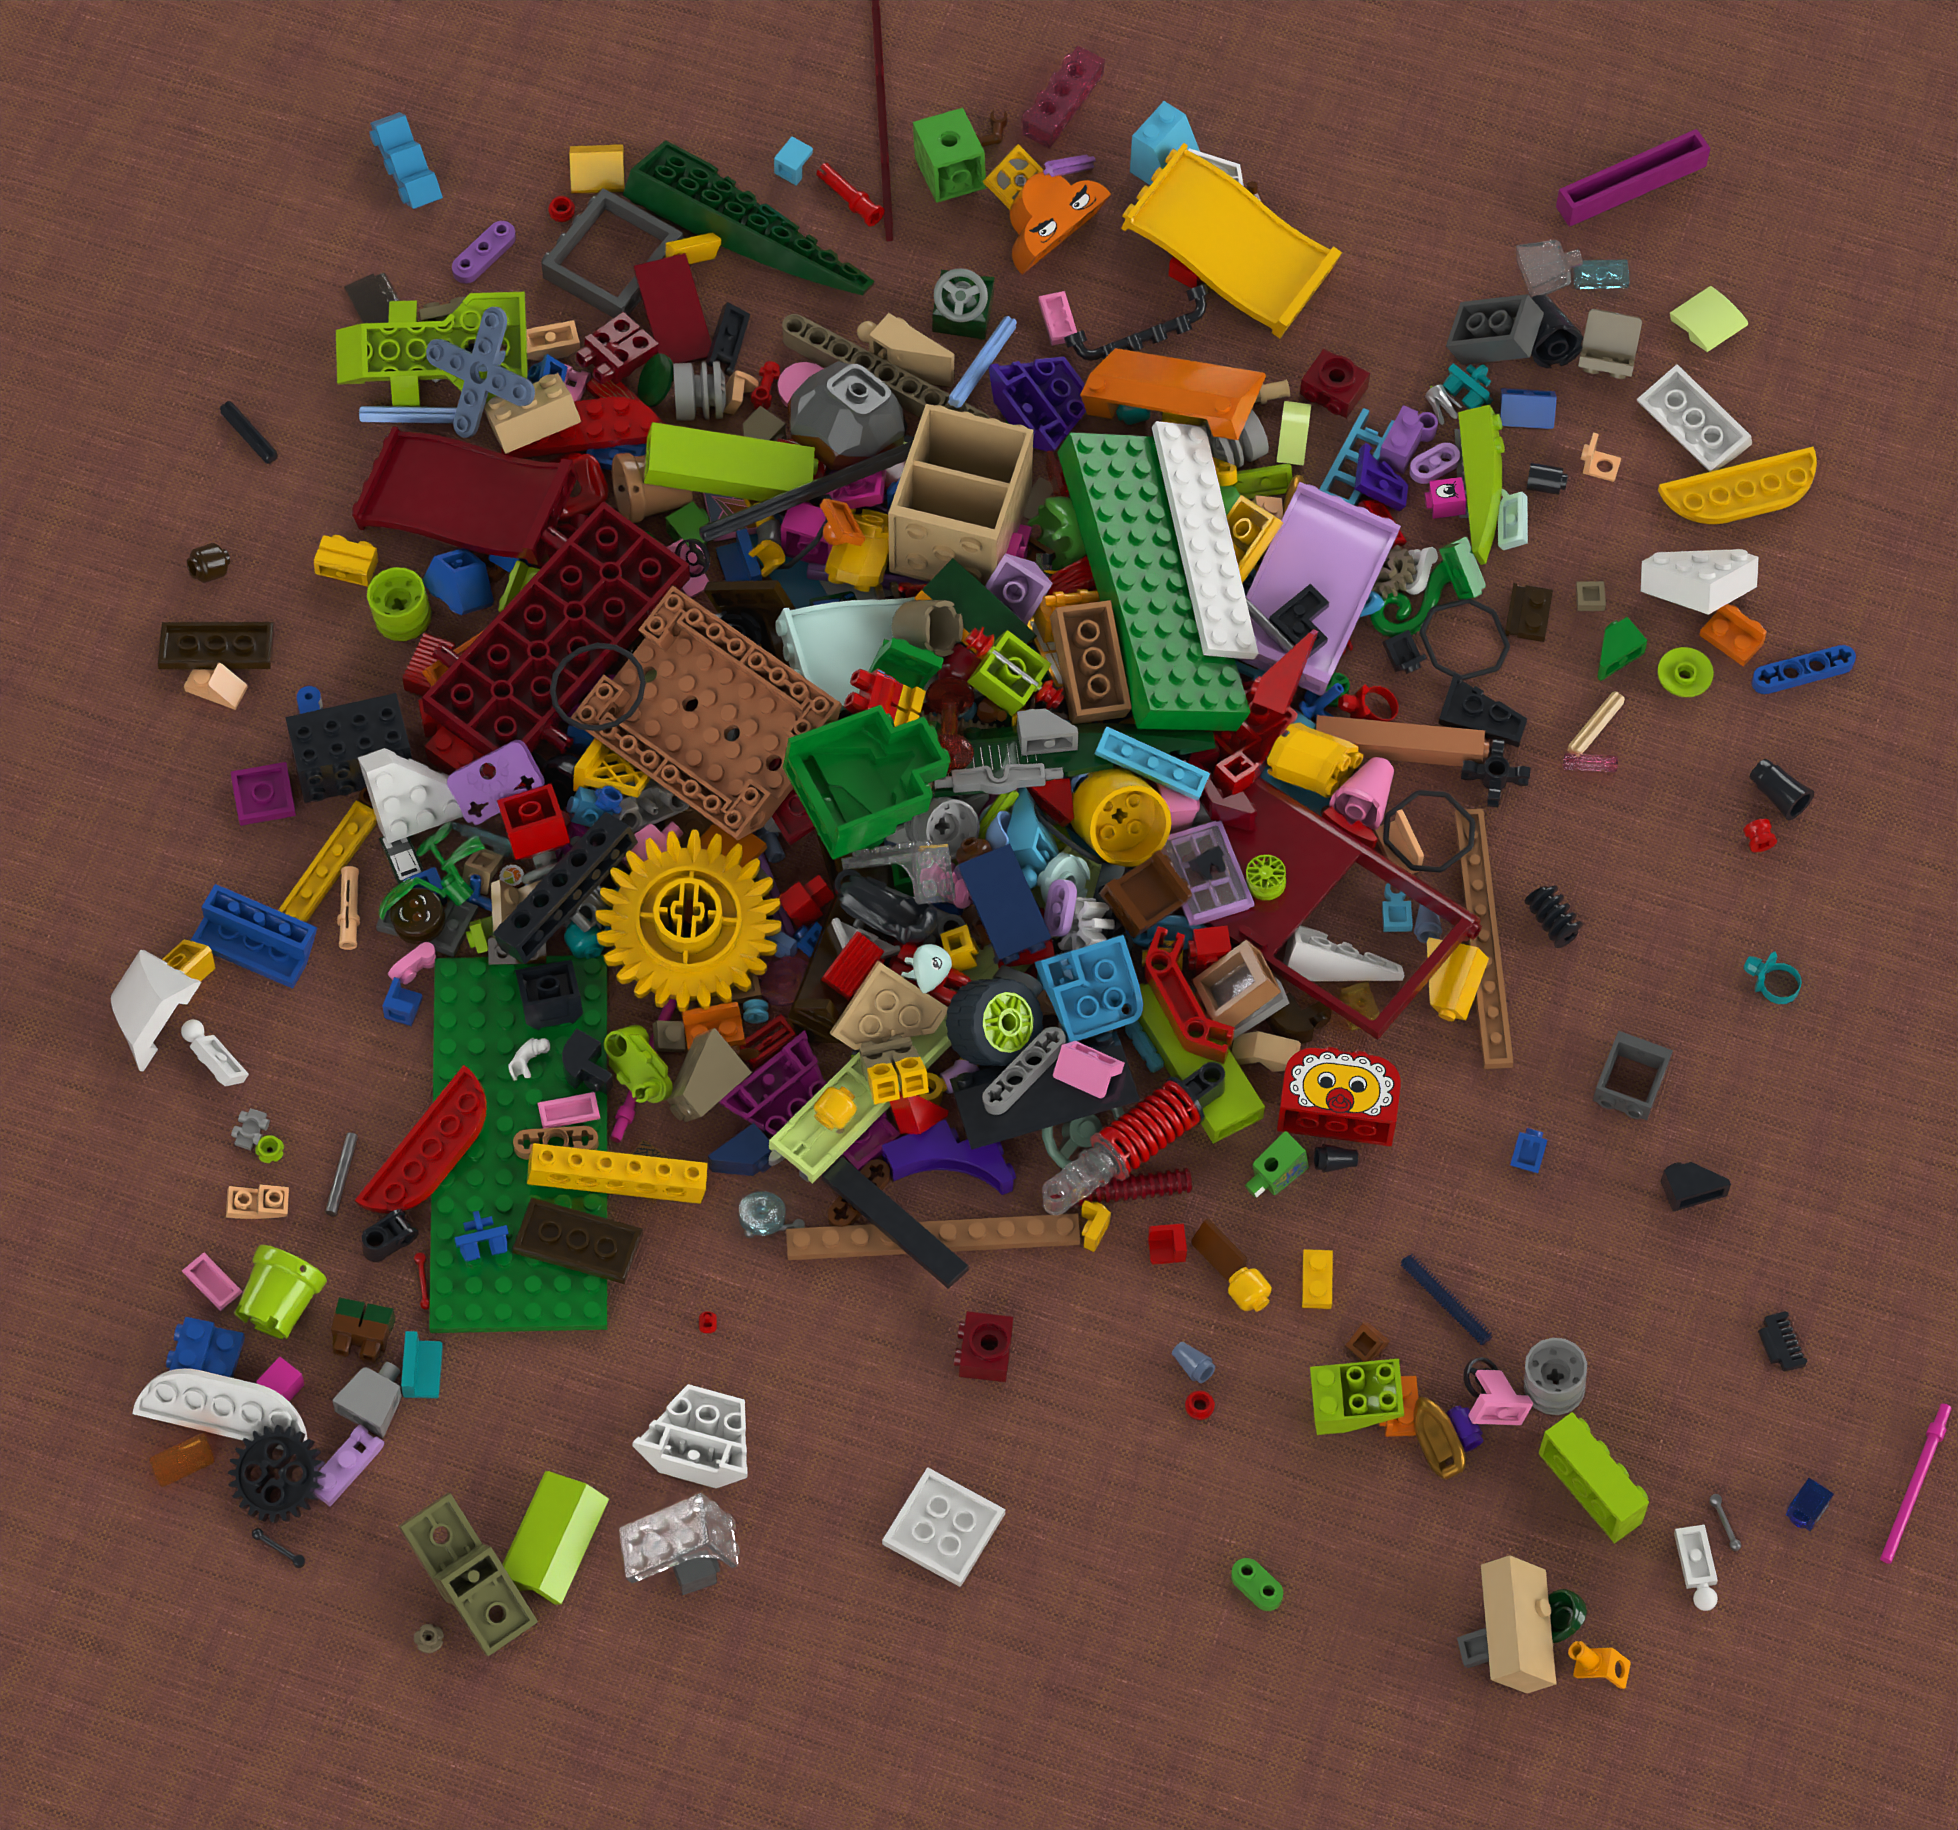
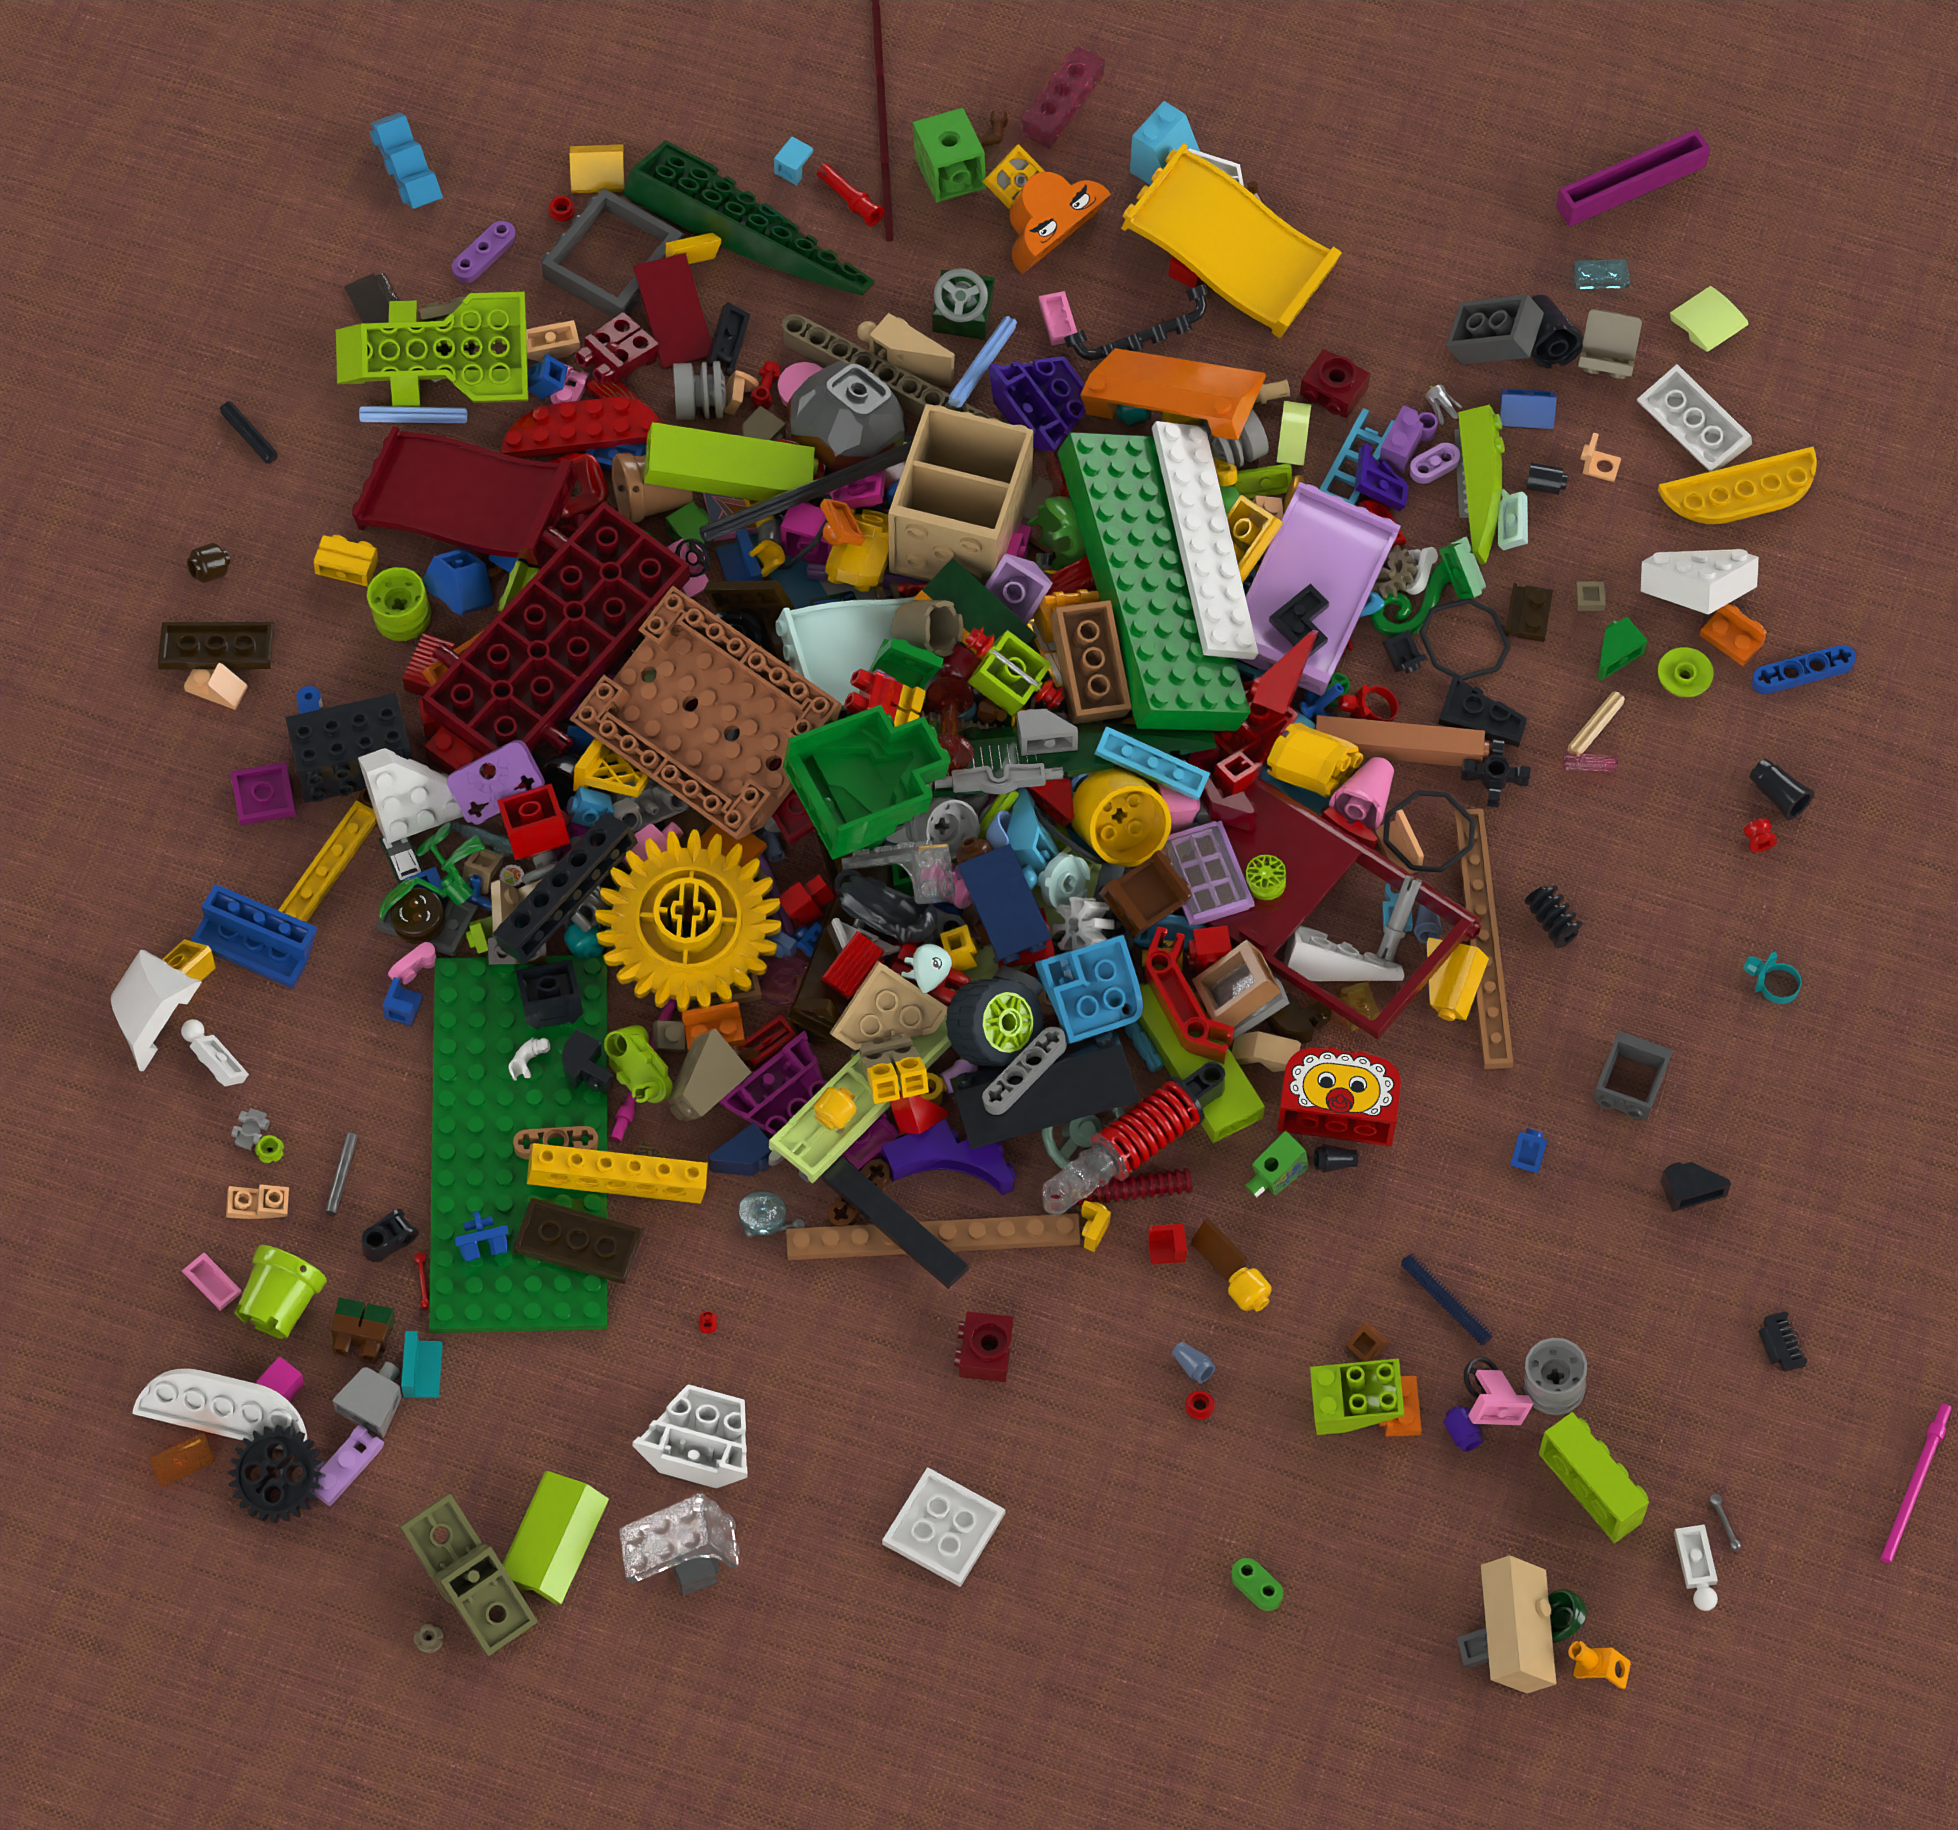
blue plate [166,1317,245,1378] -> none
black hinge [252,1528,305,1568] -> none
light nougat pin [337,866,360,950] -> none
red plate [354,1065,487,1213] -> none
sand blue piece [426,307,535,438] -> none
tan brick [484,373,581,454] -> none
bright pink tile [538,1092,600,1128] -> none
black piece [550,643,646,731] -> none
blue plate [595,786,623,814] -> none
dark green piece [638,353,674,407] -> none
medium azure bush [743,999,769,1023] -> none
medium lavender axle [1043,154,1096,177] -> none
lavender plate [1044,879,1077,937] -> none
bright pink panel [1053,1041,1125,1098] -> none
black tile [1188,845,1226,881] -> none
flat silver bar [1245,597,1295,653] -> none
yellow plate [1302,1249,1333,1309] -> none
pearl gold piece [1414,1397,1466,1480] -> none
dark pink brick [1424,477,1466,519] -> none
teal hips [1443,363,1493,409] -> none
clear torso [1516,240,1583,298] -> none
clear blue brick [1786,1478,1834,1532] -> none
none -> light grey pin [1376,875,1422,961]

